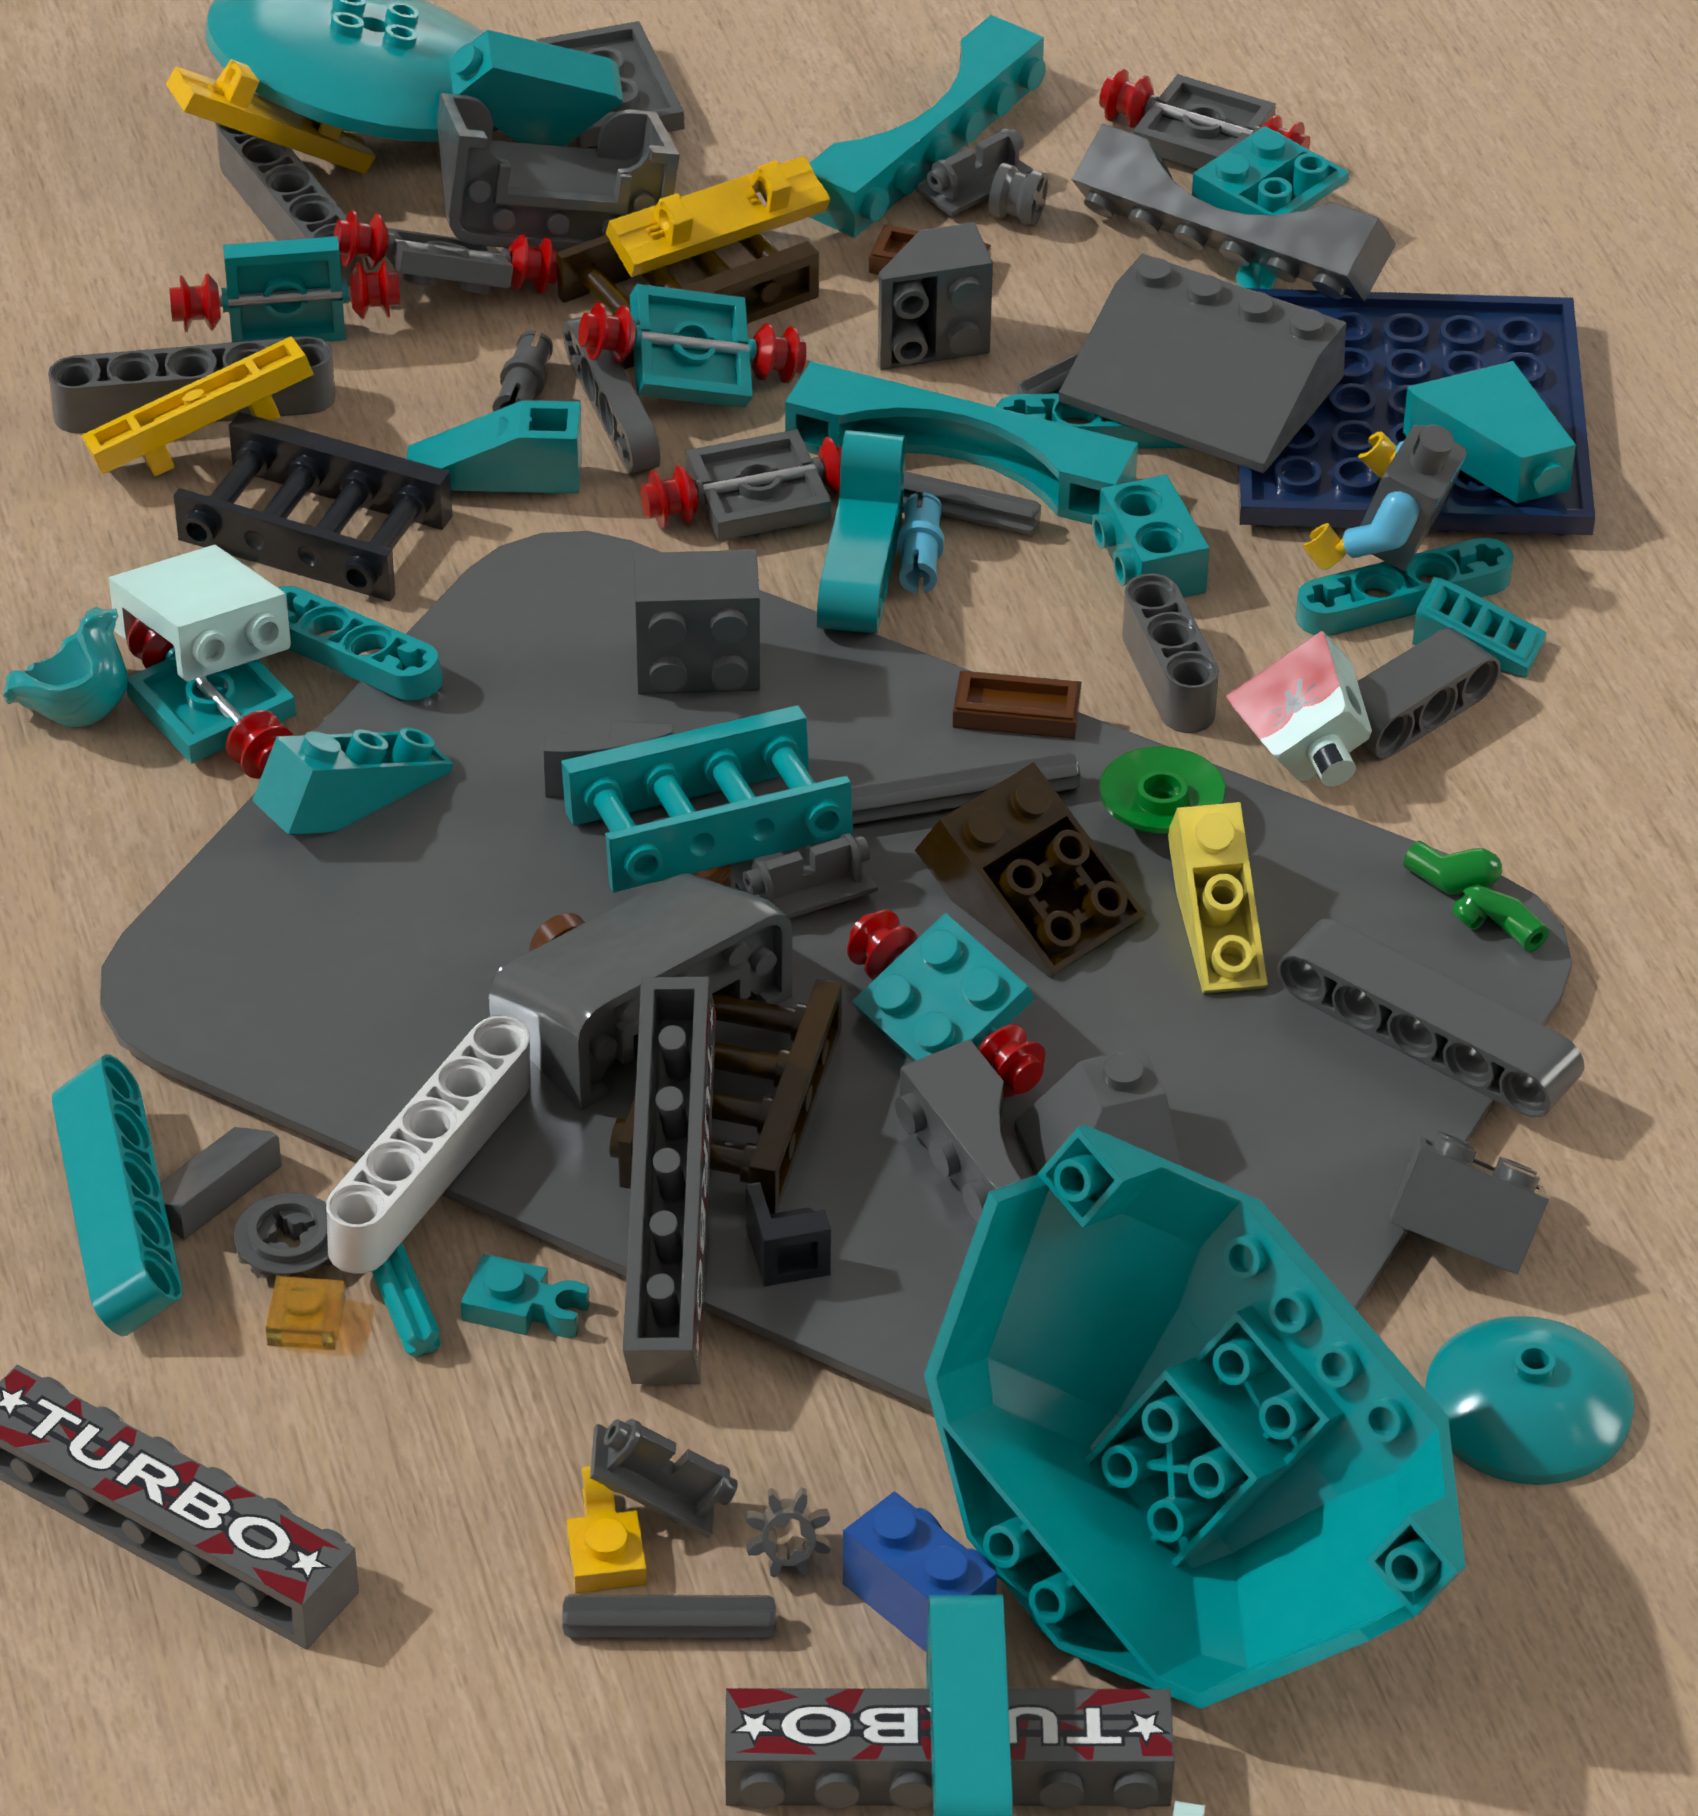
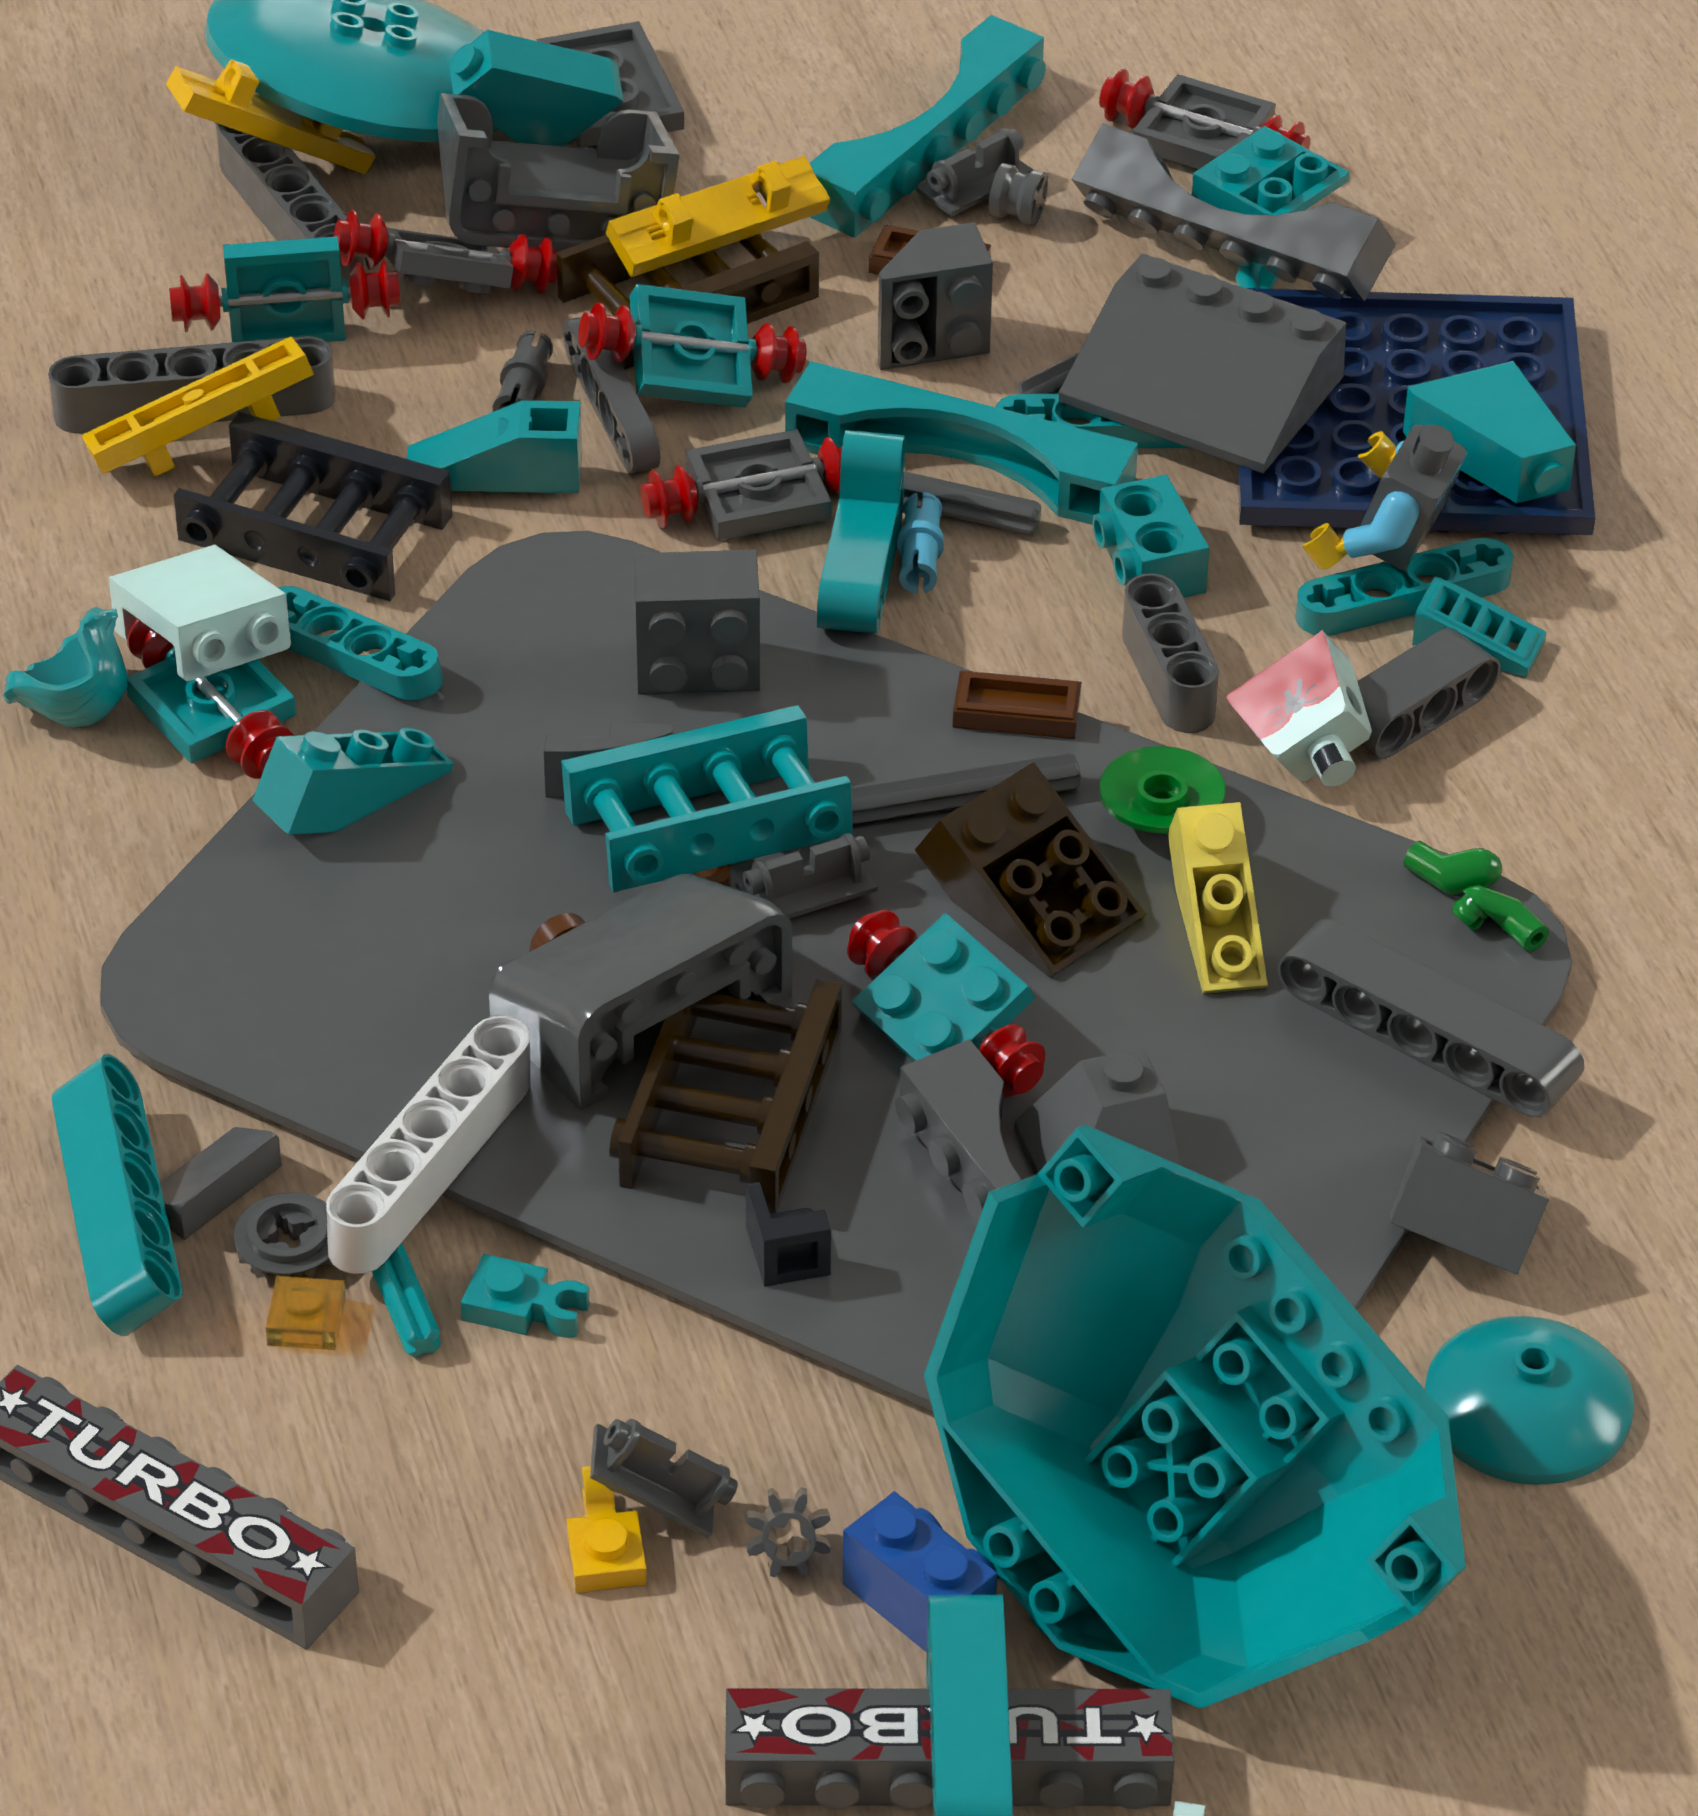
dark grey axle [562,1594,776,1639] -> none
dark grey brick [623,977,716,1384] -> none

